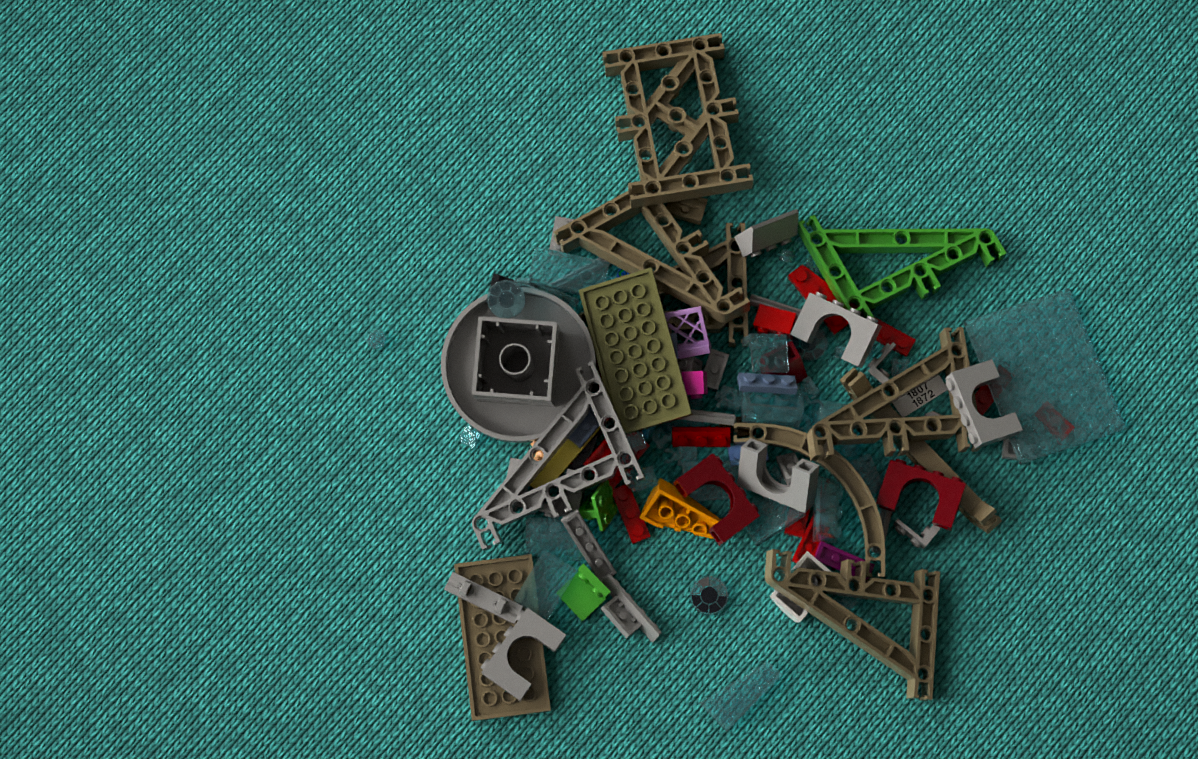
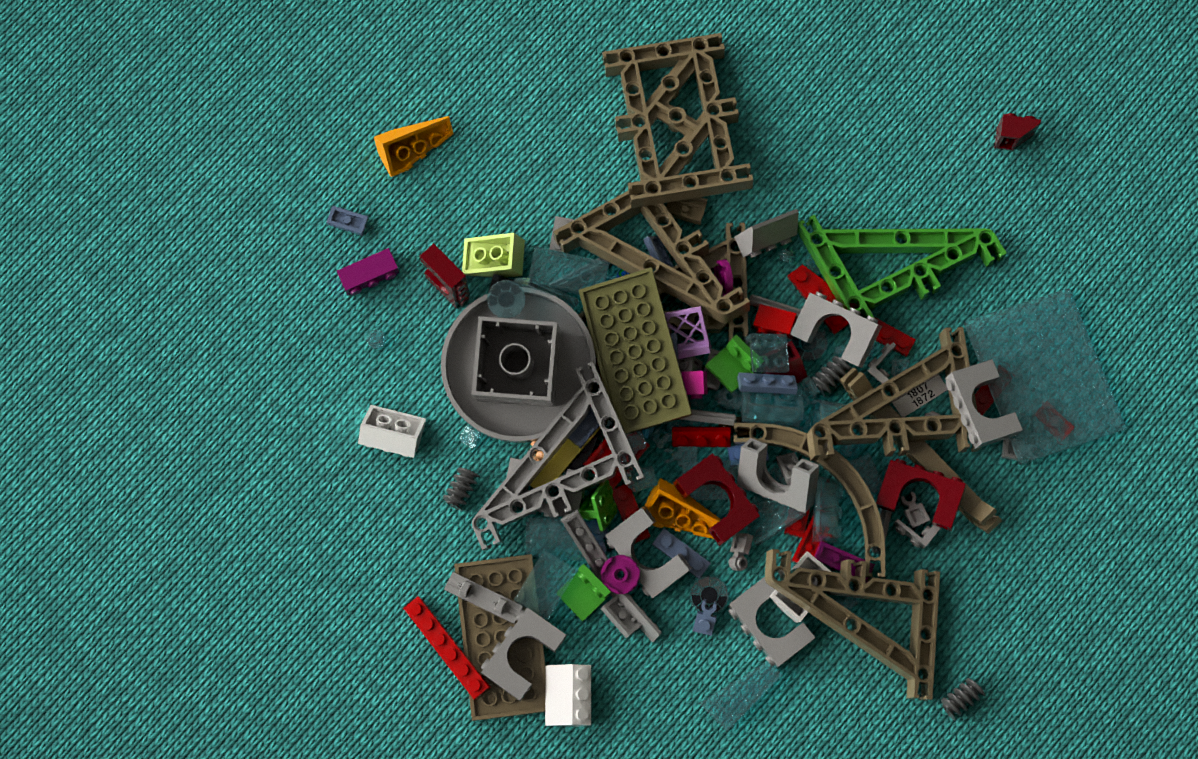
none -> sand blue plate [326,206,369,236]
none -> magenta brick [337,248,399,296]
none -> white slope [358,405,426,458]
none -> light orange wedge [374,116,454,177]
none -> red plate [403,596,491,700]
none -> dark red arch [419,243,470,309]
none -> dark grey piece [442,467,480,512]
none -> yellowish green slope [462,233,525,278]
none -> white slope [545,664,591,727]
none -> sand blue plate [586,520,608,553]
none -> magenta plate [601,555,640,594]
none -> light grey arch [605,506,692,599]
none -> sand blue plate [643,236,674,267]
none -> sand blue plate [652,529,711,579]
none -> sand blue plate [693,599,717,636]
none -> bright green bracket [705,334,764,393]
none -> magenta plate [714,260,733,296]
none -> light grey plate [728,533,753,571]
none -> light grey arch [728,577,815,668]
none -> dark grey piece [810,356,852,397]
none -> light grey plate [900,492,930,529]
none -> dark grey piece [941,678,986,721]
none -> dark red slope [994,113,1041,151]

